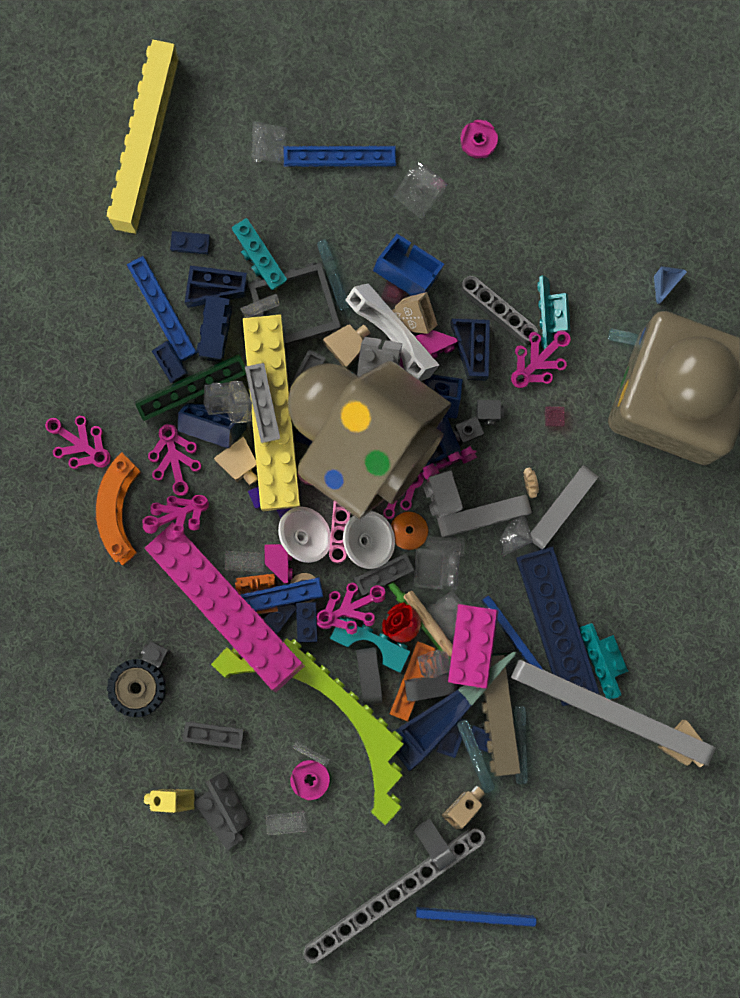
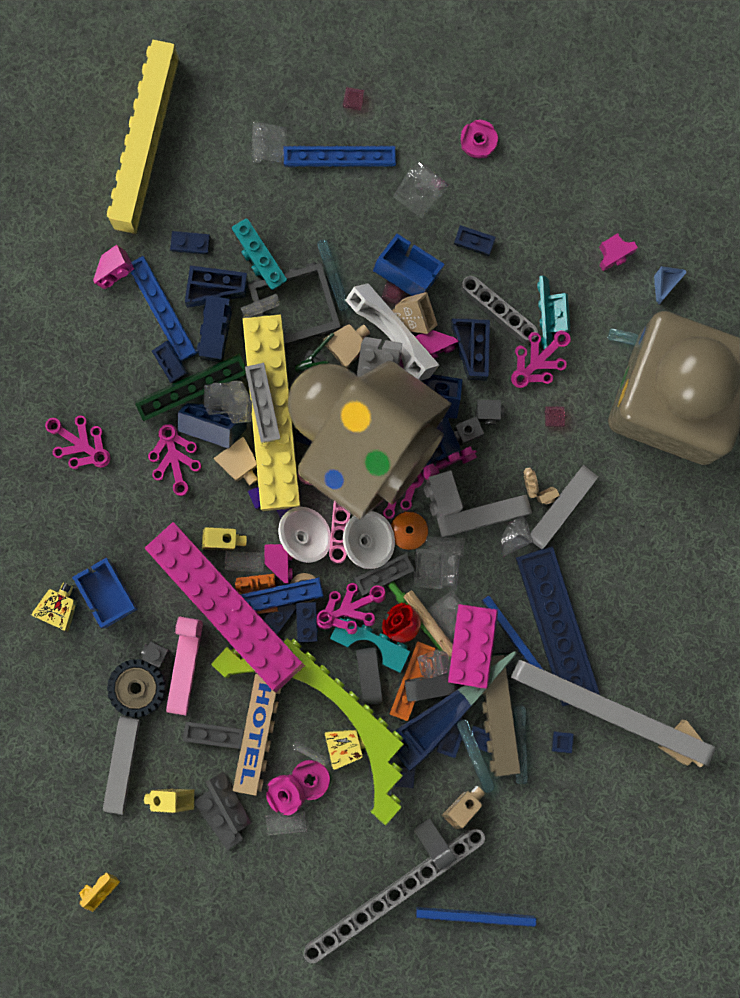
orange fence [96,452,141,566] -> none
dark pink plant [143,495,209,538] -> none
teal bracket [579,623,628,700] -> none
none -> light yellow torso [32,582,77,631]
none -> blue piece [72,558,138,629]
none -> yellow hinge [79,872,120,912]
none -> dark pink slope [93,245,134,290]
none -> light grey beam [103,716,140,815]
none -> bright pink beam [167,616,203,716]
none -> light yellow torso [202,527,247,551]
none -> tan brick [233,674,281,795]
none -> dark pink plate [266,775,306,815]
none -> dark green plant [294,333,334,372]
none -> light yellow torso [325,730,365,770]
none -> clear pink plate [343,87,364,110]
none -> dark blue plate [394,767,415,788]
none -> dark blue plate [454,225,495,256]
none -> tan plate [536,487,560,504]
none -> dark blue plate [551,731,574,753]
none -> dark pink brick [599,234,638,271]

